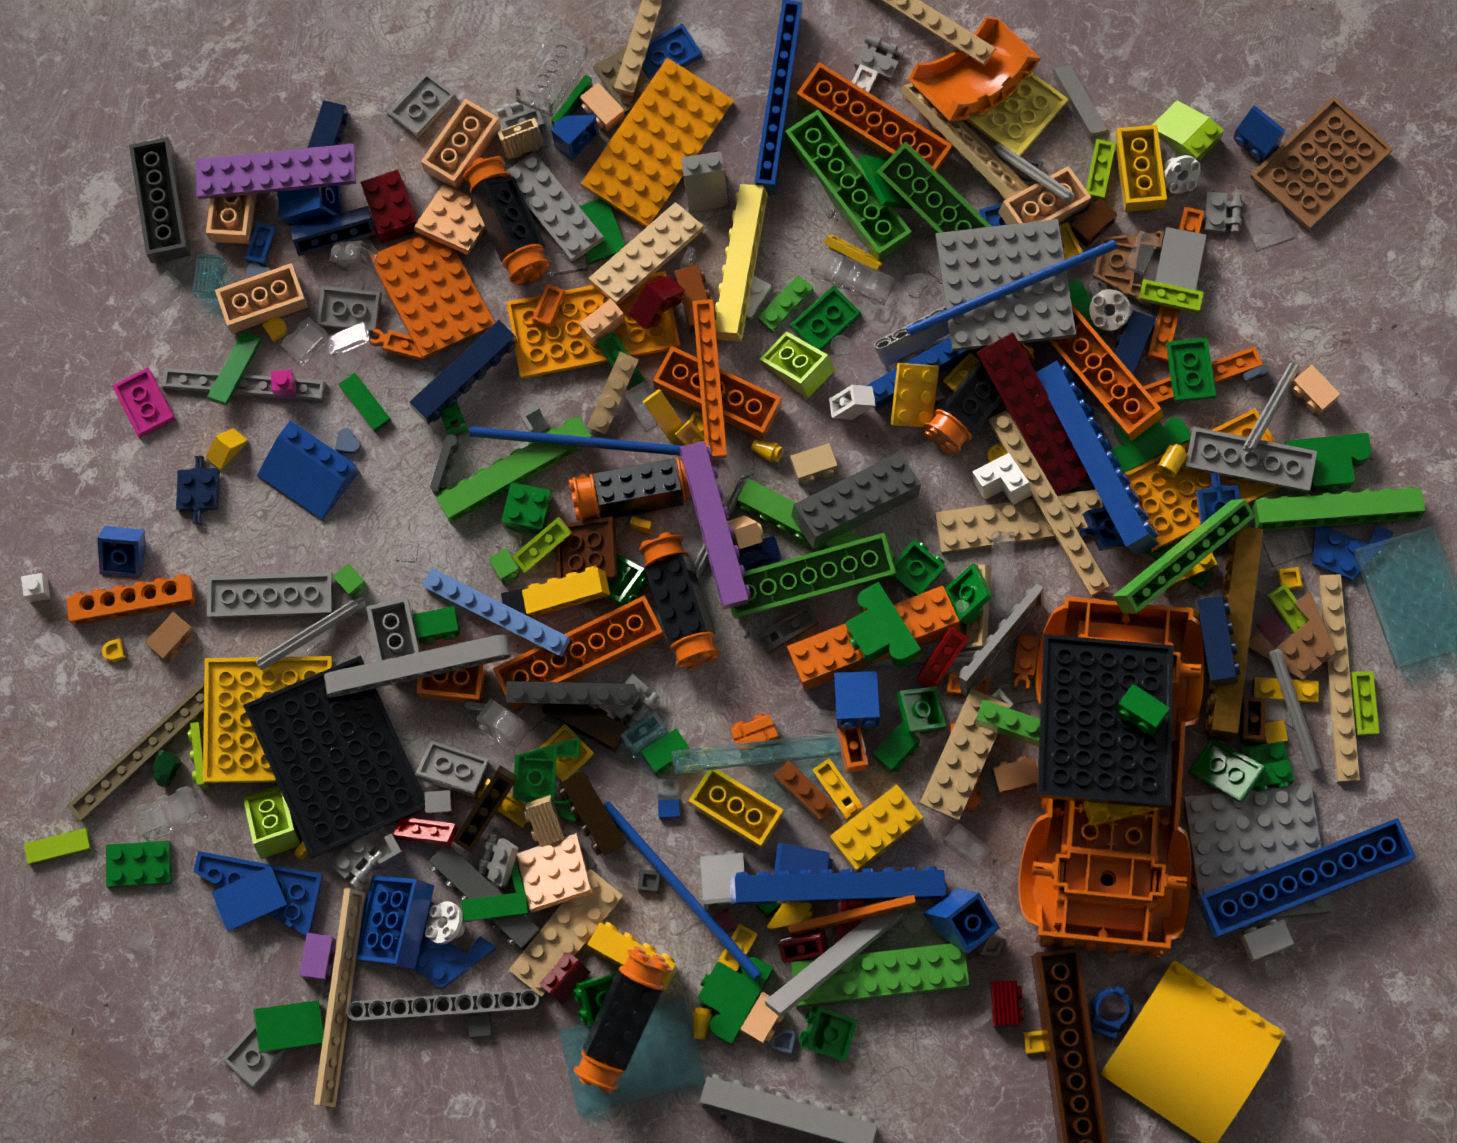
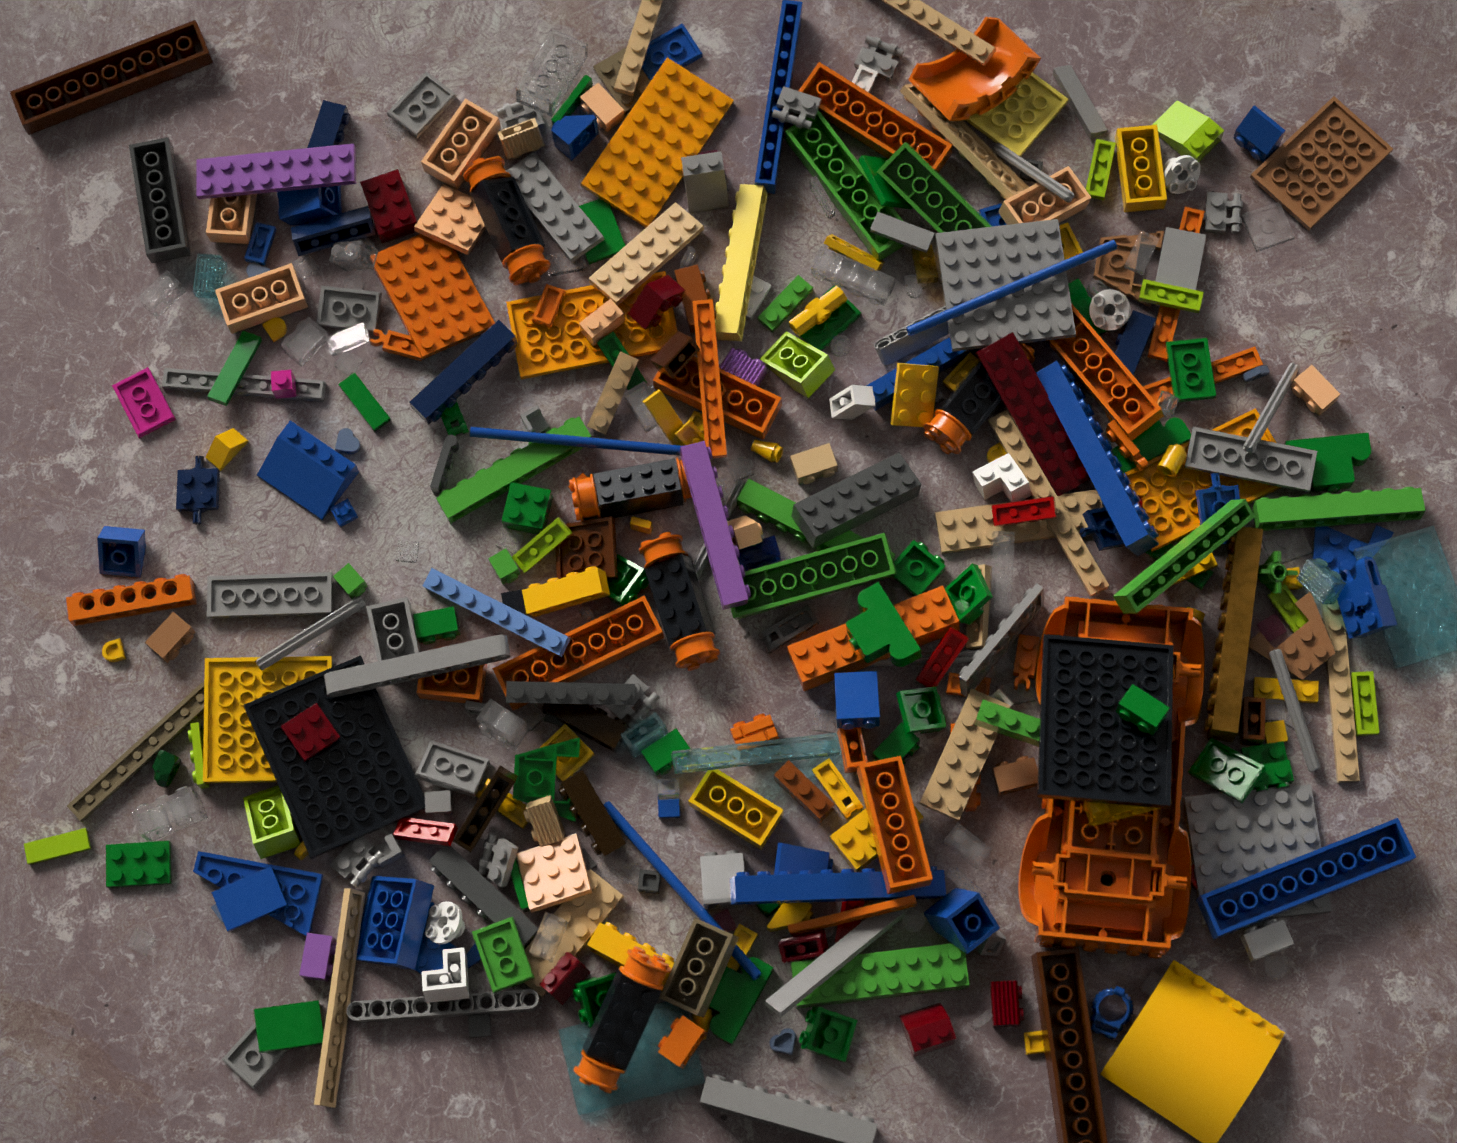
white brick [21,573,50,603] -> none
green tile [461,892,528,922] -> none
light nougat brick [740,991,786,1045] -> none
reddish brown brick [1070,198,1117,248] -> none
dark blue brick [1197,595,1241,686] -> none
none -> reddish brown brick [10,20,213,135]
none -> dark red plate [281,703,340,762]
none -> clear tile [292,254,320,281]
none -> blue tile [330,498,358,527]
none -> white brick [422,947,469,1003]
none -> bright green tile [472,917,534,993]
none -> clear brick [529,912,568,963]
none -> reddish brown brick [650,331,700,378]
none -> orange brick [658,1015,707,1069]
none -> dark tan brick [659,918,739,1018]
none -> medium lavender brick [719,348,767,386]
none -> light grey plate [772,86,821,130]
none -> yellow piece [789,286,847,337]
none -> orange brick [857,756,933,894]
none -> light grey tile [870,212,935,253]
none -> dark red slope [899,1002,956,1058]
none -> clear yellow tile [911,244,939,283]
none -> red plate [992,496,1057,527]
none -> orange plate [1106,420,1149,472]
none -> clear tile [1157,391,1179,418]
none -> bright green brick [1257,551,1298,594]
none -> clear light blue brick [1296,558,1346,604]
none -> blue brick [1330,556,1397,639]

